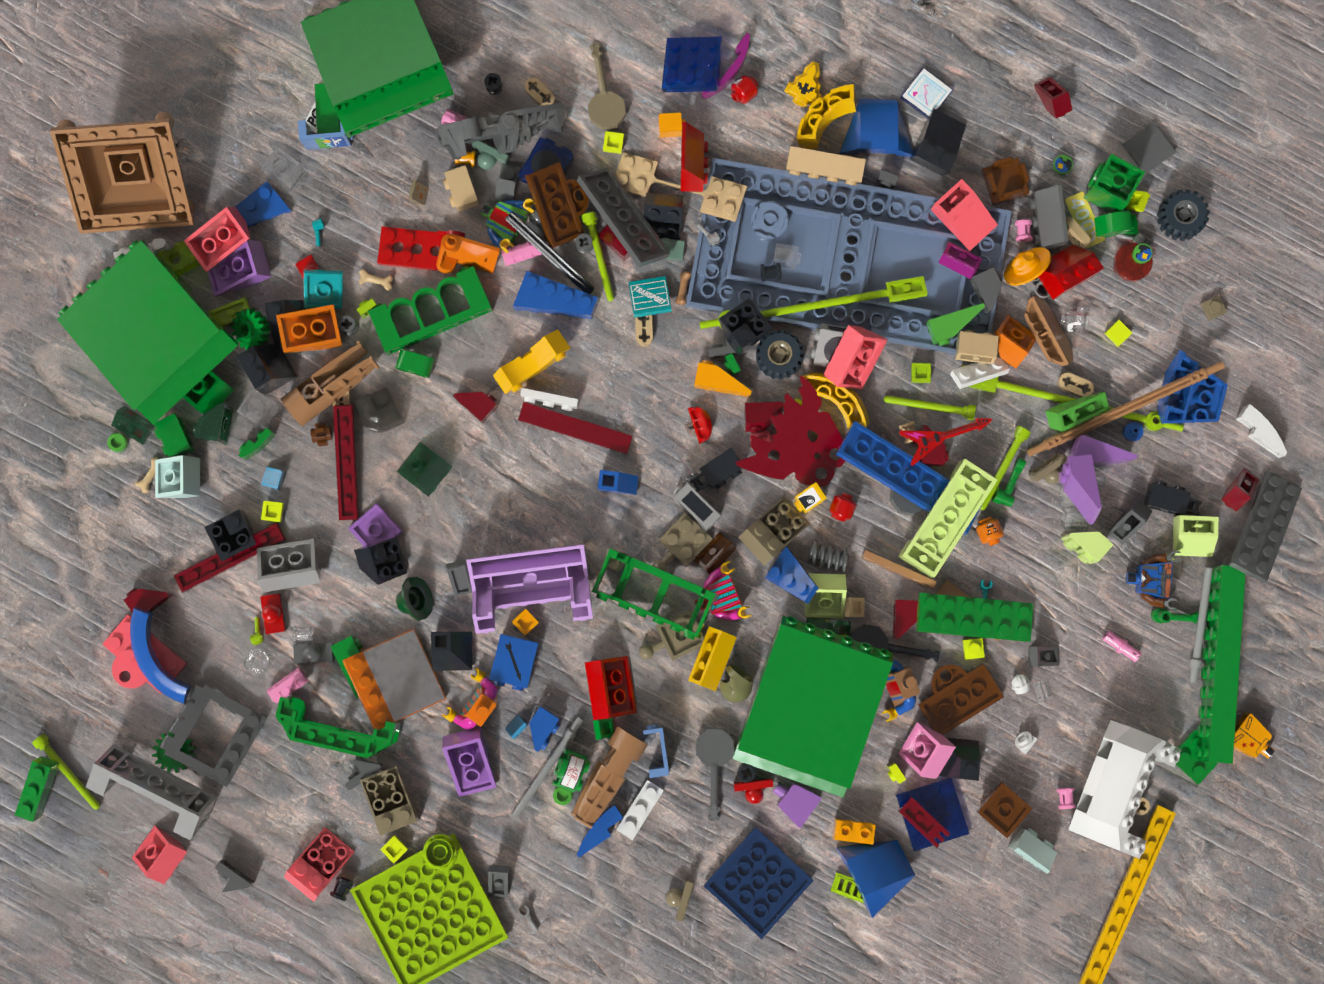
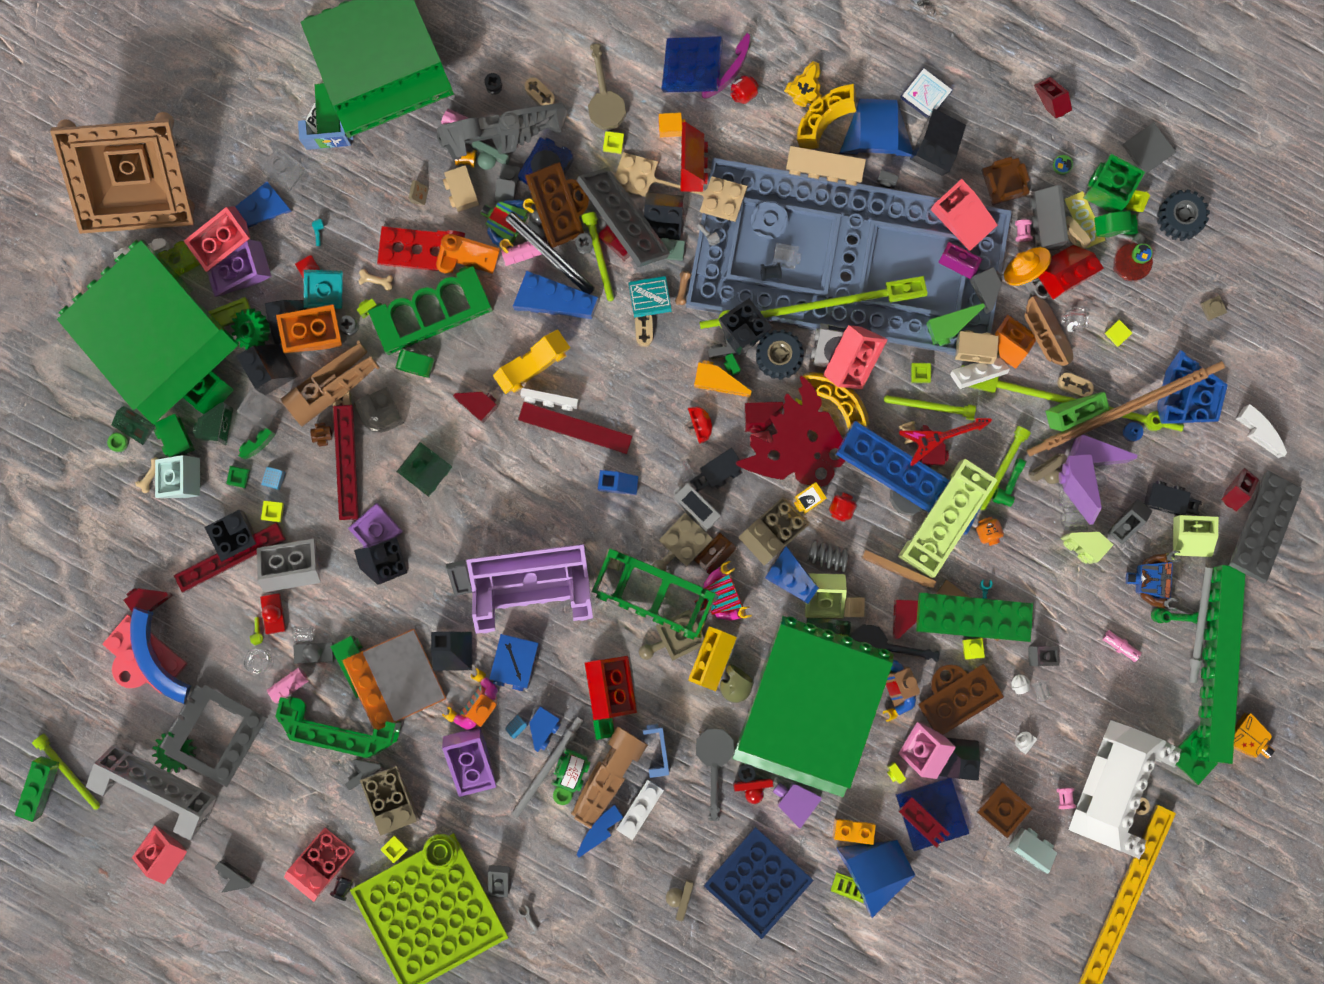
dark green hat [396,577,434,621] -> none
light orange plate [512,609,539,636] -> none
none -> green tile [226,466,250,489]

